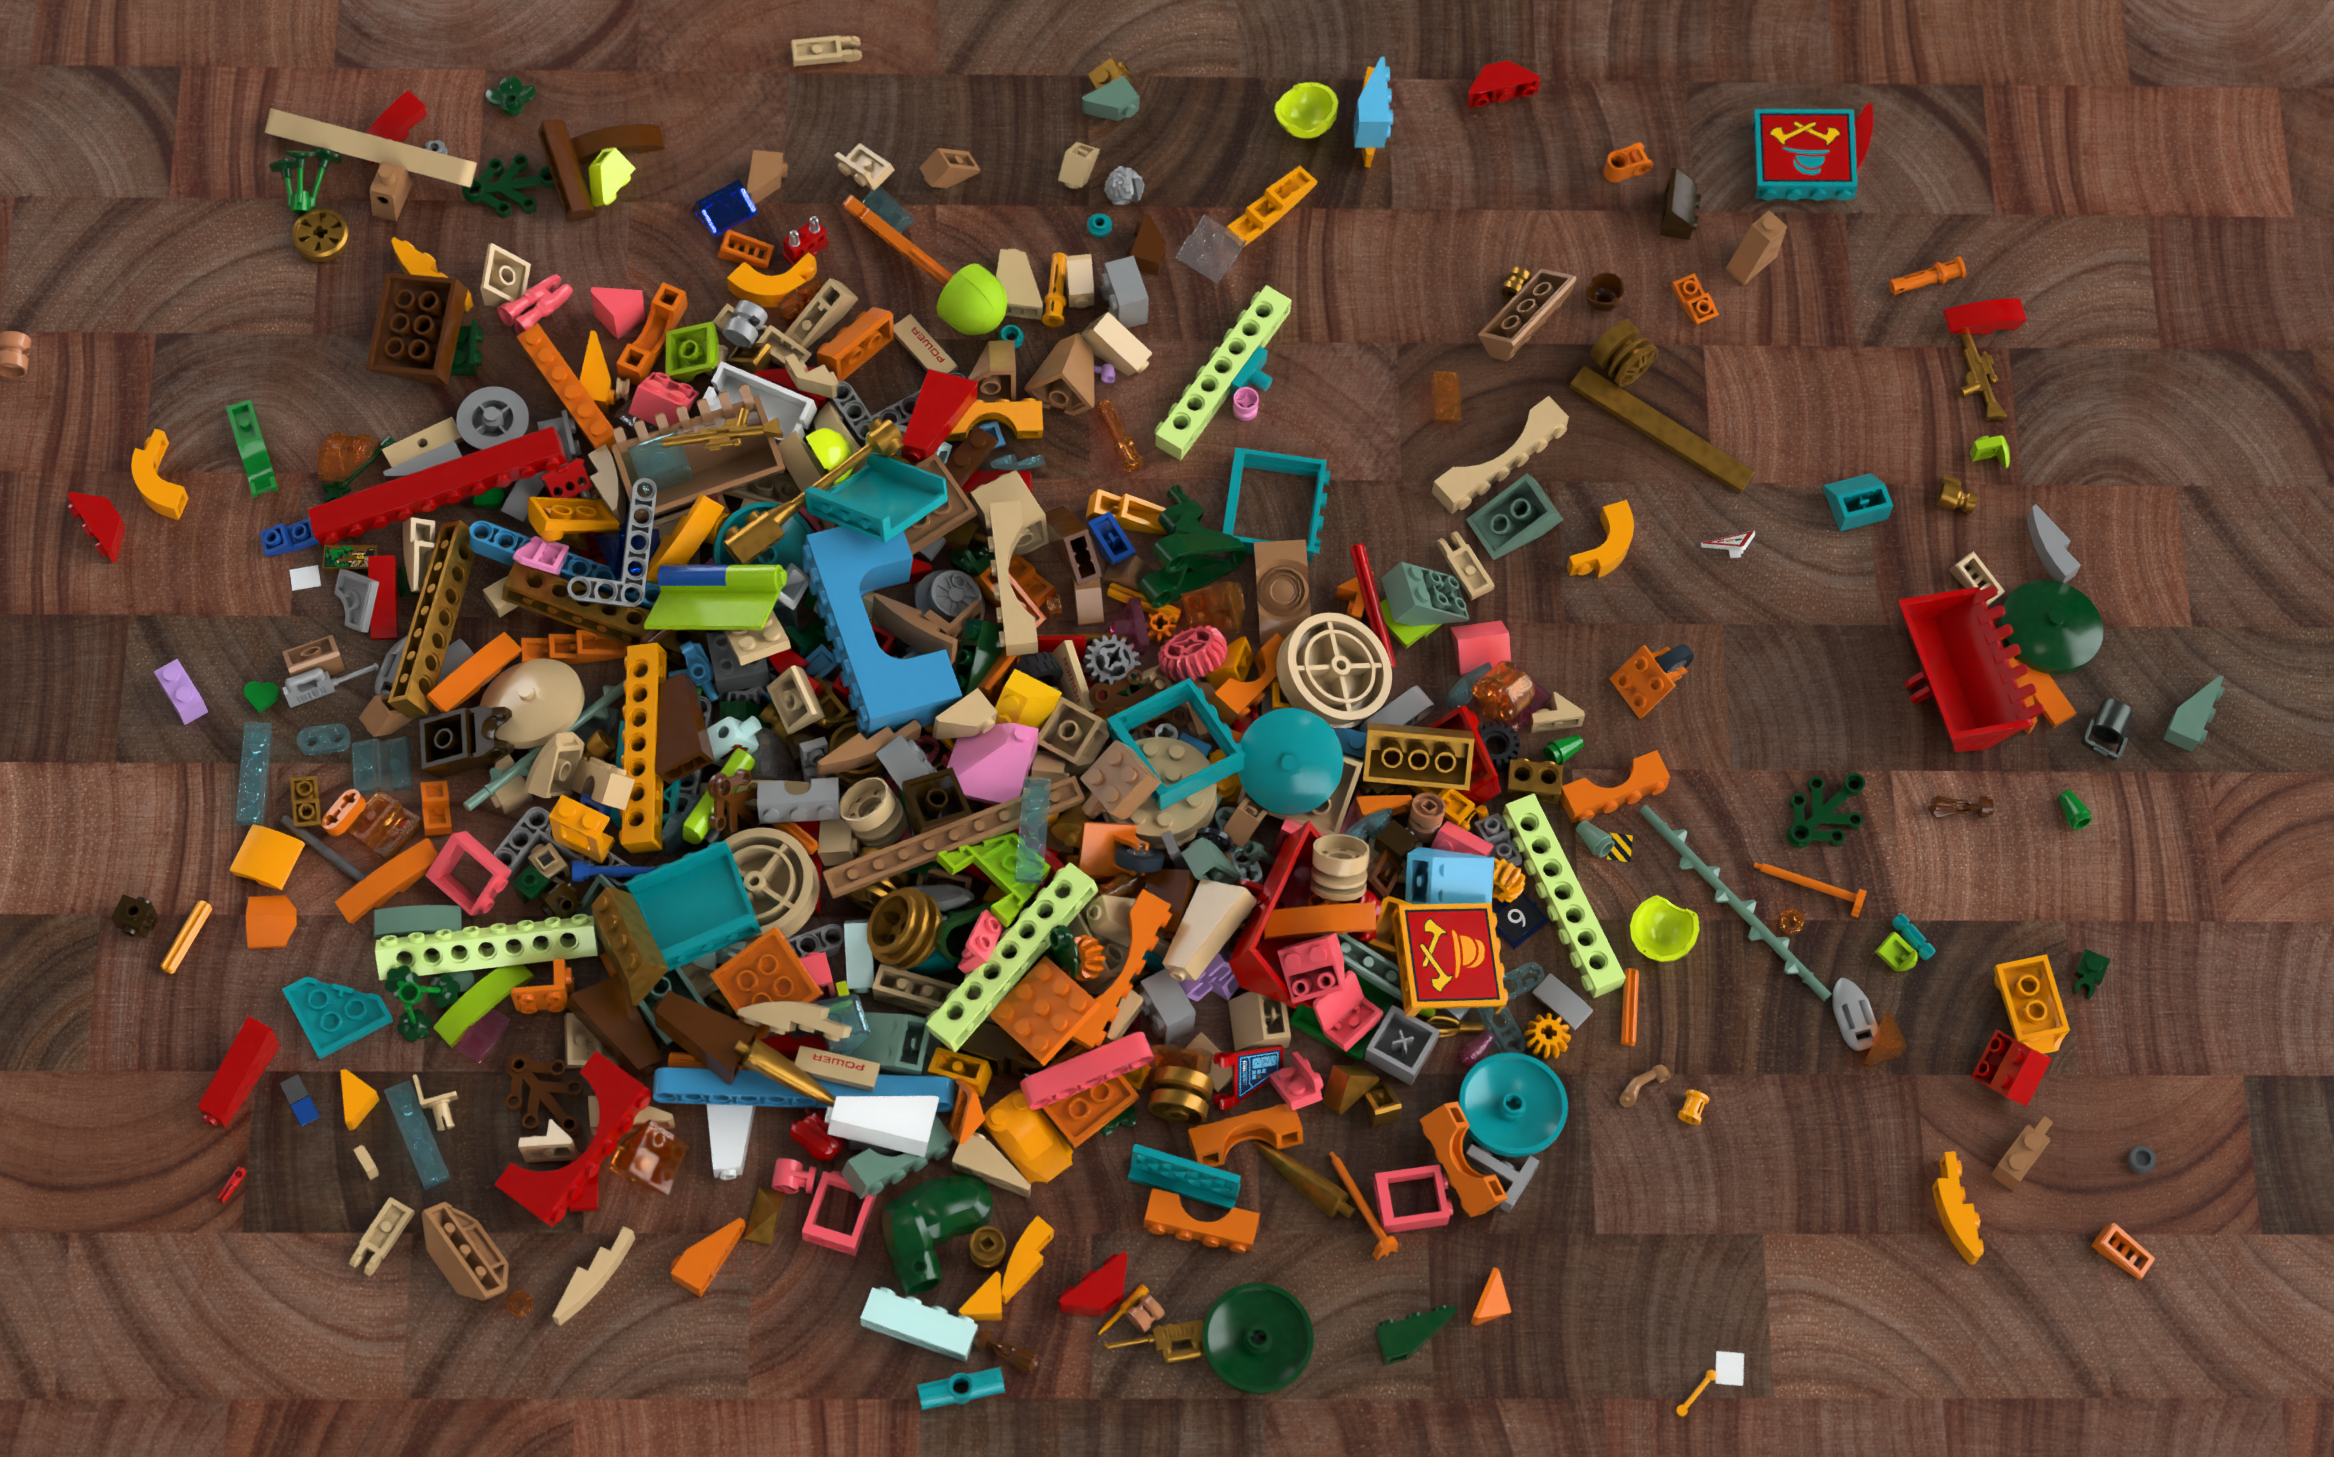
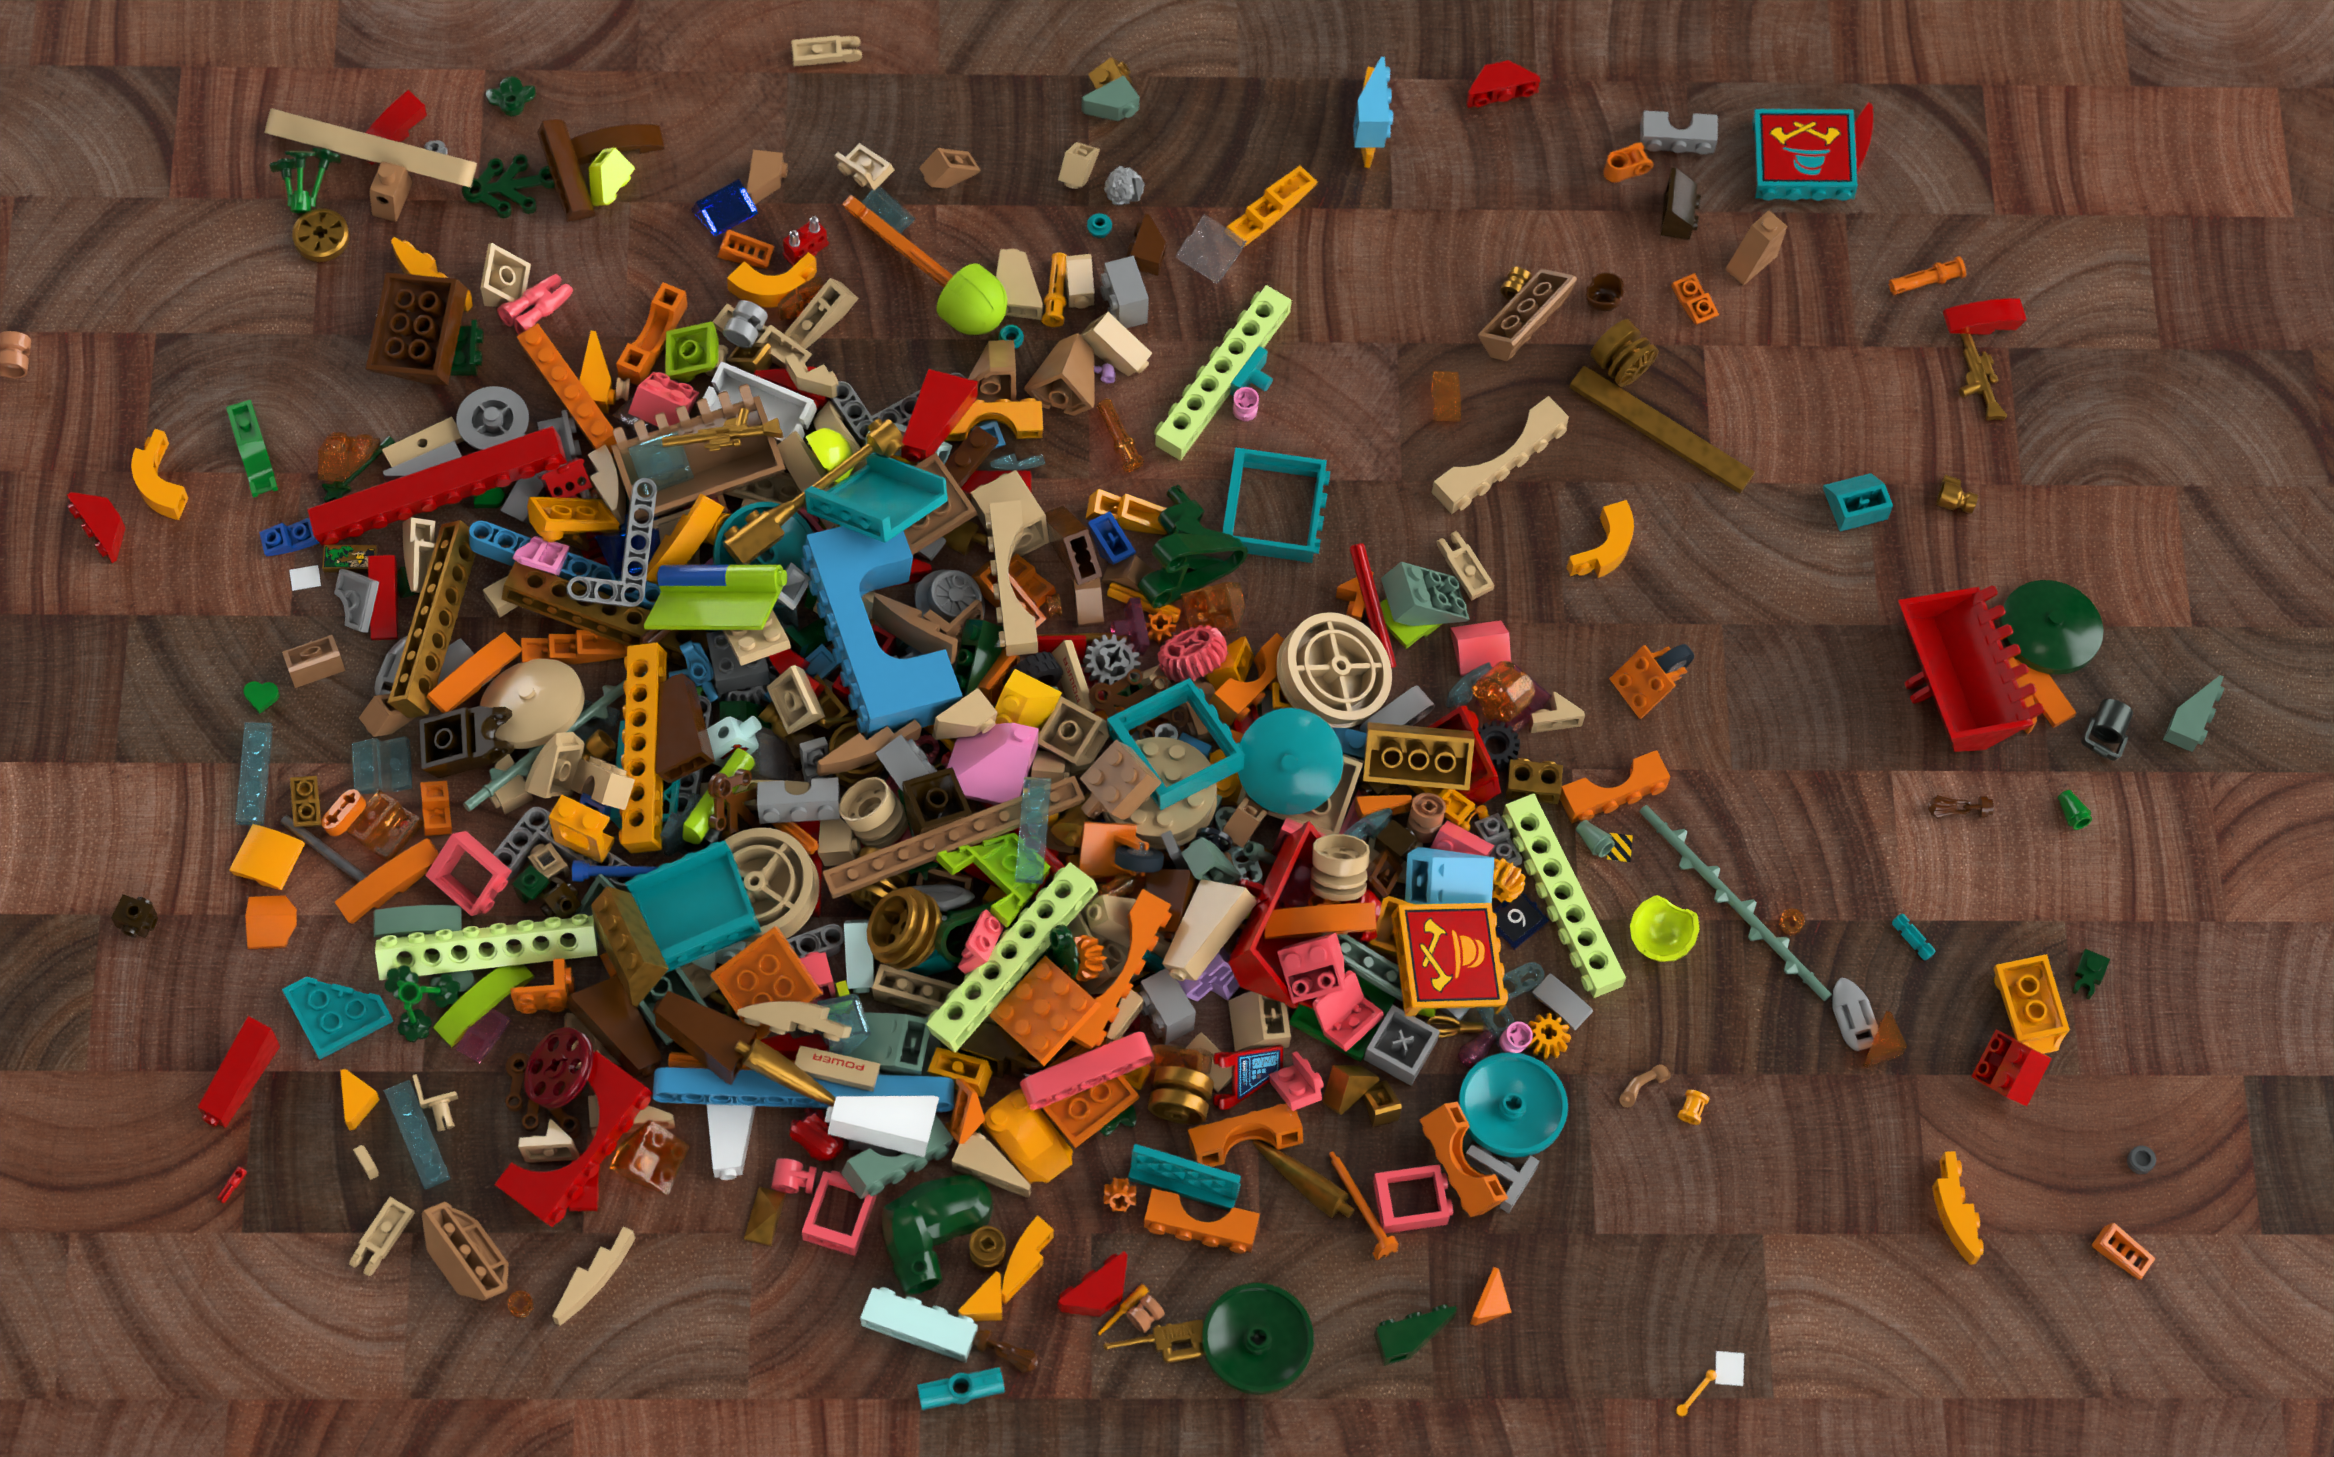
lavender brick [154,659,208,725] -> none
light orange axle [160,900,212,974] -> none
sticker [280,1074,320,1126] -> none
light grey piece [282,663,379,708] -> none
clear light blue plate [297,723,352,755] -> none
coral slope [591,287,646,340] -> none
orange slope [670,1218,746,1297] -> none
orange slope [817,307,894,382] -> none
tan tile [894,314,958,374] -> none
dark green bracket [947,545,995,574] -> none
medium nougat slope [1254,539,1311,646] -> none
neon yellow cylinder [1275,83,1338,139] -> none
sand green slope [1466,473,1564,560] -> none
green cone [1543,734,1584,765] -> none
orange axle [1621,968,1639,1046] -> none
white piece [1701,531,1755,558] -> none
orange piece [1753,862,1867,918] -> none
dark green plant [1786,773,1865,848] -> none
lime plate [1875,932,1918,972] -> none
tan slope [1949,551,2005,606] -> none
lime plate [1969,435,2010,468] -> none
medium nougat hinge [1991,1116,2053,1191] -> none
light grey slope [2027,504,2081,583] -> none
none -> dark red wedge [524,1027,594,1109]
none -> orange gear [1103,1178,1137,1212]
none -> bright pink wheel [1499,1022,1533,1053]
none -> light grey arch [1640,111,1718,154]

